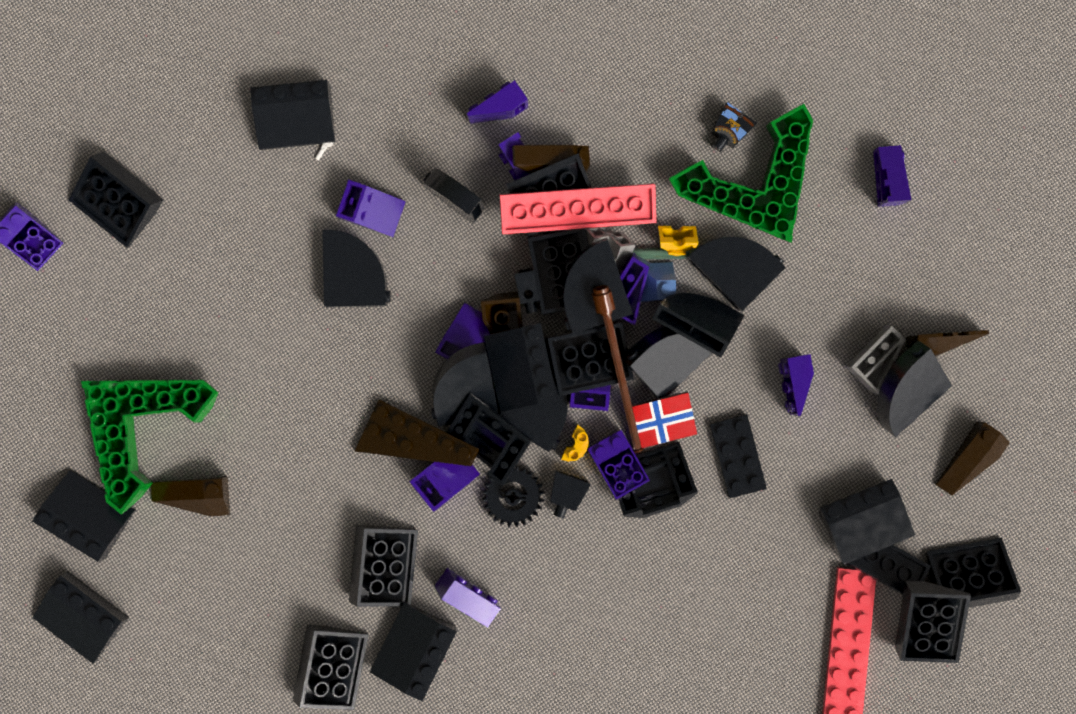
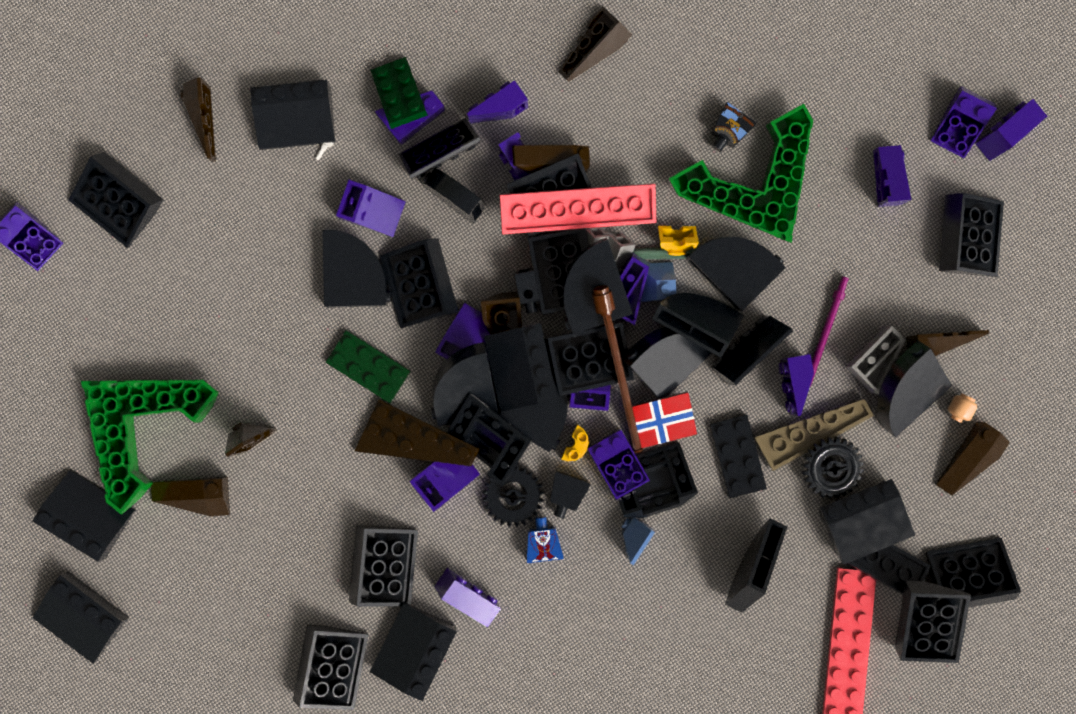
none -> dark brown wedge [181,77,216,162]
none -> dark brown wedge [225,422,277,457]
none -> dark green plate [325,330,411,404]
none -> dark green plate [370,57,428,129]
none -> dark purple wedge [375,90,445,145]
none -> black slope [380,238,459,329]
none -> black slope [398,118,481,180]
none -> blue torso [527,517,564,563]
none -> dark brown wedge [559,6,633,82]
none -> medium blue slope [621,517,655,565]
none -> black slope [711,315,794,385]
none -> black brick [725,518,787,613]
none -> dark tan wing [753,399,874,471]
none -> black gear [801,436,864,499]
none -> magenta bar [810,276,849,387]
none -> dark purple slope [930,86,997,158]
none -> black slope [939,193,1004,277]
none -> light nougat head [948,393,977,423]
none -> dark purple wedge [976,99,1047,161]

